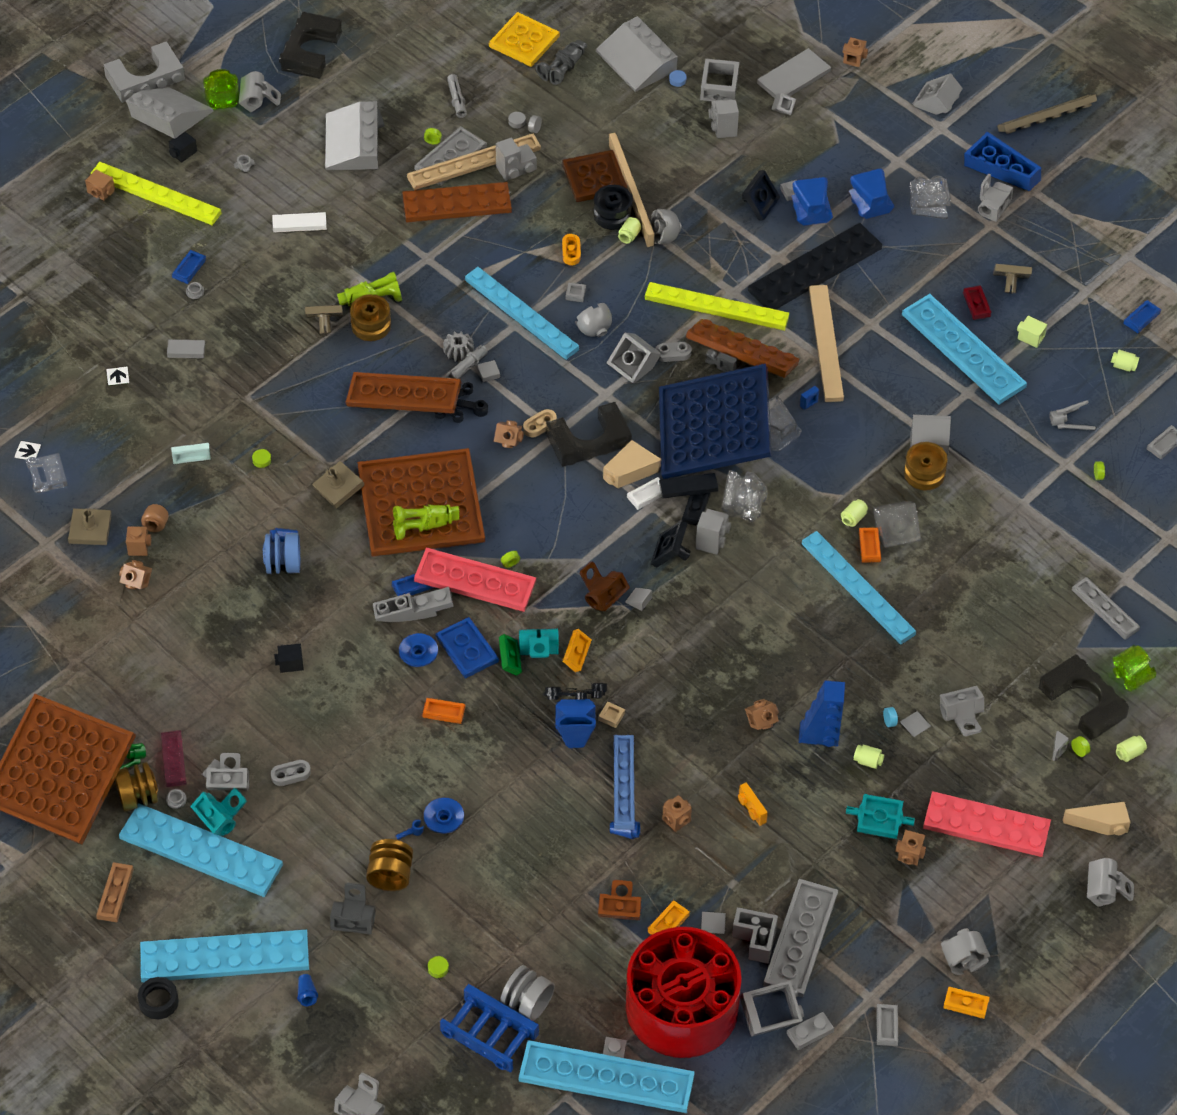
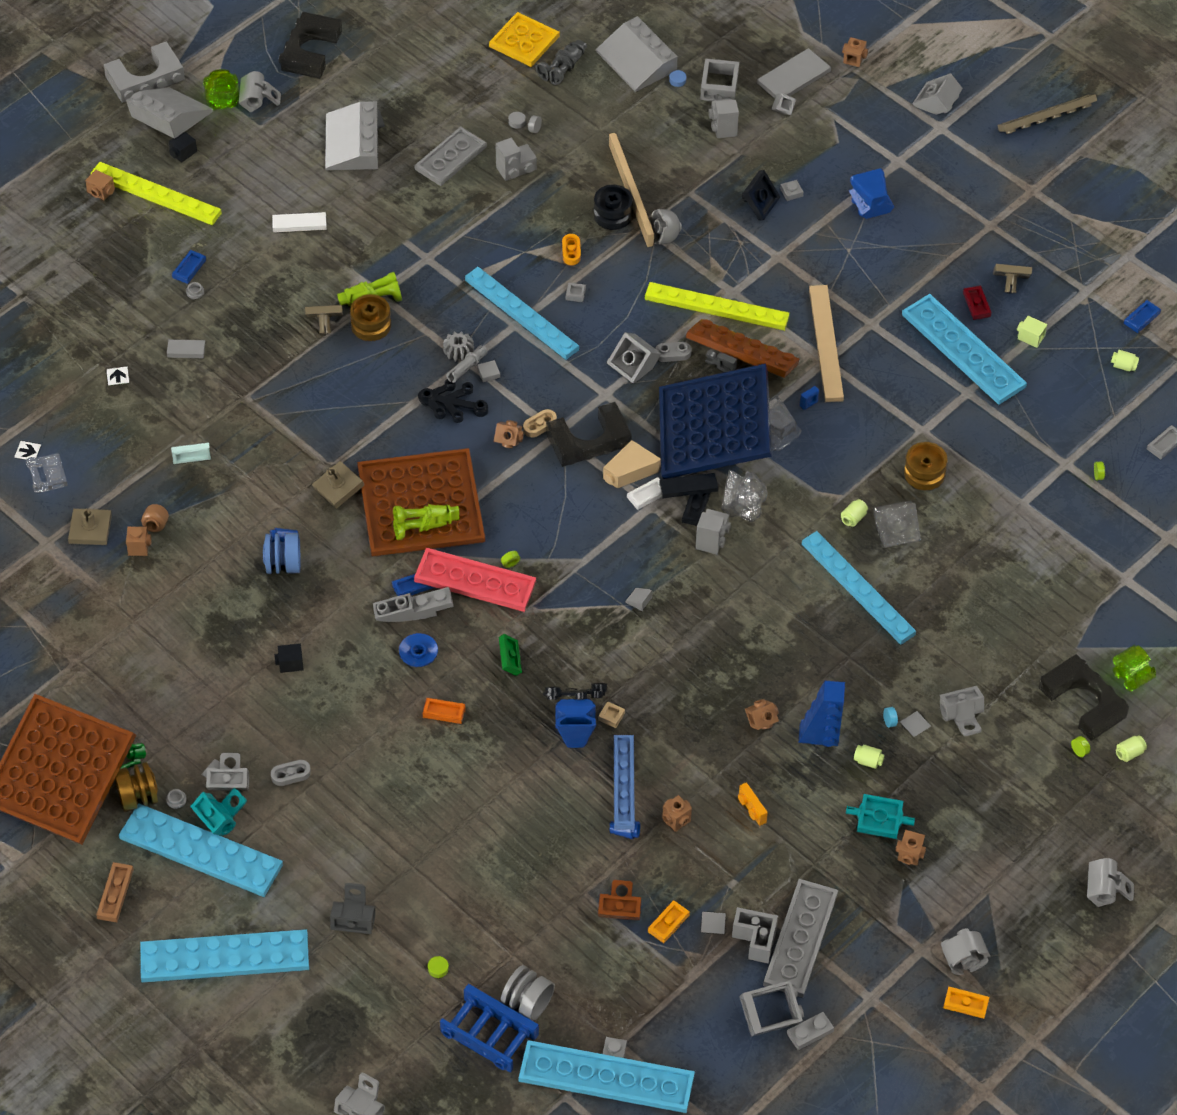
medium nougat brick [119,560,152,590] -> none
black tyre [137,977,179,1020] -> none
clear pink plate [161,730,187,787] -> none
light grey plate [234,155,255,172] -> none
lime tile [252,449,271,468] -> none
blue cone [297,974,318,1006] -> none
dark orange plate [346,372,461,413] -> none
pearl gold wheel [366,839,413,891] -> none
blue hand [395,820,424,840] -> none
dark orange plate [402,182,512,223] -> none
tan tile [407,133,541,190] -> none
lime tile [424,128,442,145] -> none
blue dish [424,798,464,834] -> none
blue tile [435,617,499,679] -> none
light grey pin [447,74,467,118] -> none
teal piece [519,628,559,658] -> none
reddish brown plate [562,150,627,202] -> none
light orange plate [562,629,592,672] -> none
light grey cylinder [575,303,612,337] -> none
reddish brown piece [580,561,630,611] -> none
yellowish green brick [618,217,642,244] -> none
red wheel [626,927,741,1058] -> none
black tile [651,520,691,568] -> none
black plate [748,223,882,310] -> none
blue piece [791,177,833,226] -> none
orange tile [859,527,881,563] -> none
light grey tile [876,1004,898,1046] -> none
clear piece [910,176,951,219] -> none
light grey slope [910,415,951,456] -> none
coral plate [923,791,1051,857] -> none
blue wedge [964,132,1041,191] -> none
light grey piece [978,173,1013,222] -> none
light grey plant [1049,400,1096,430] -> none
light grey slope [1052,731,1069,762] -> none
tan slope [1063,802,1130,835] -> none
light grey tile [1072,577,1140,640] -> none

